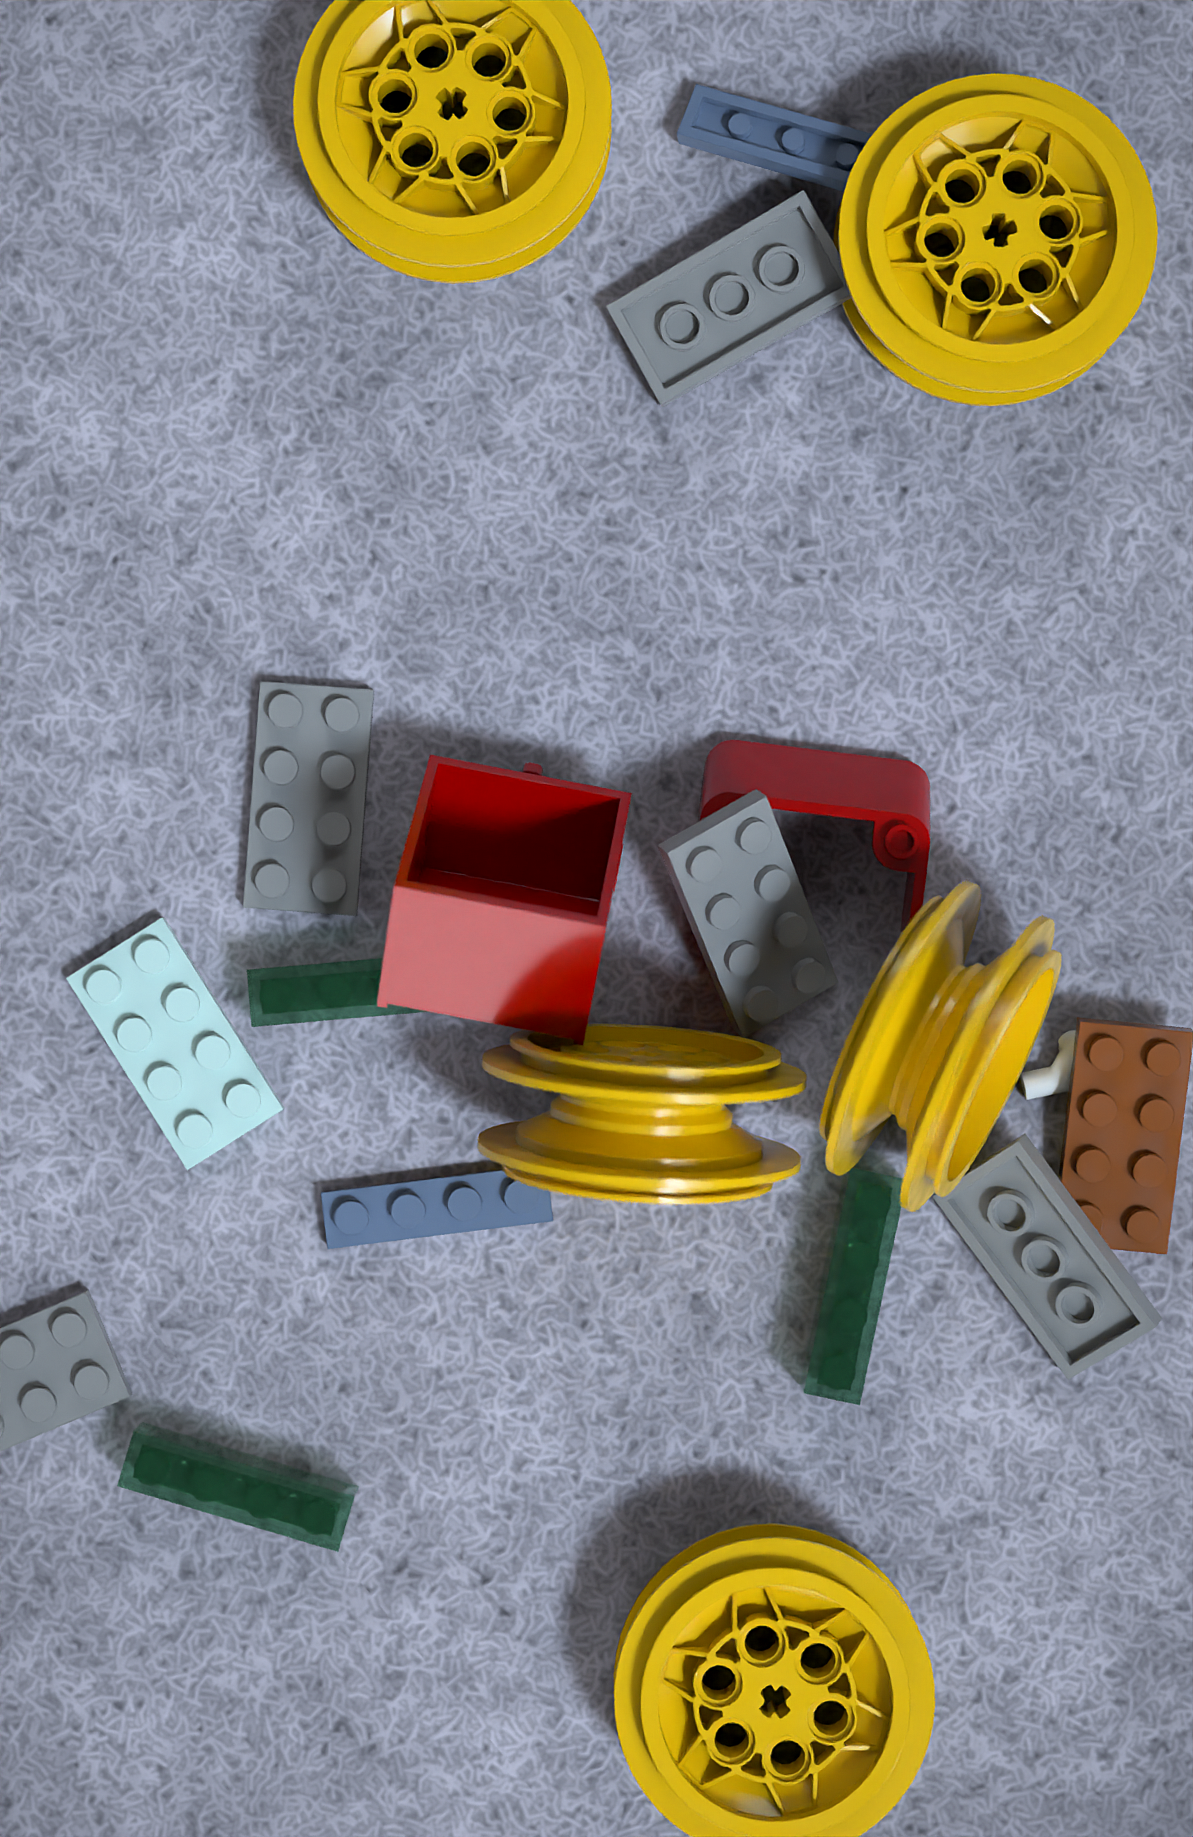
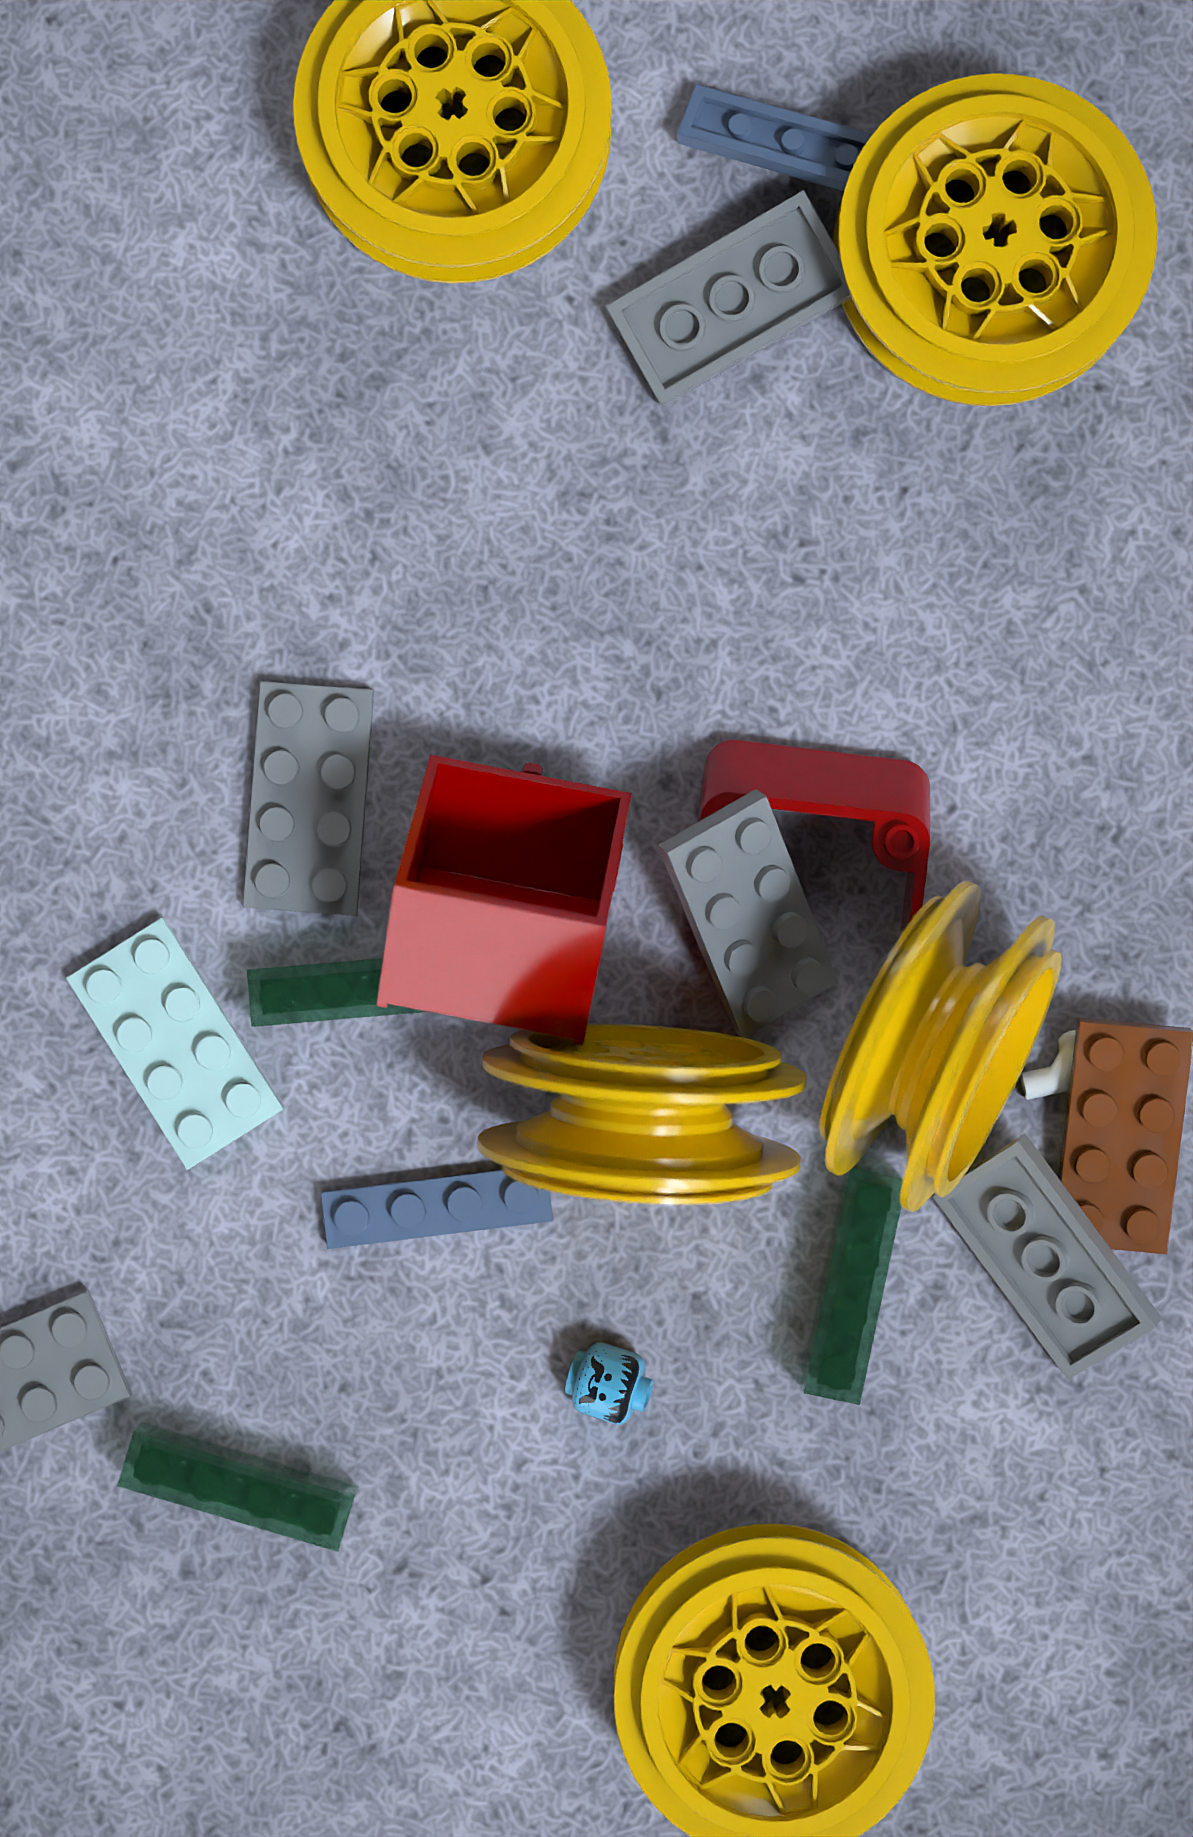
none -> medium azure head [565,1342,654,1425]

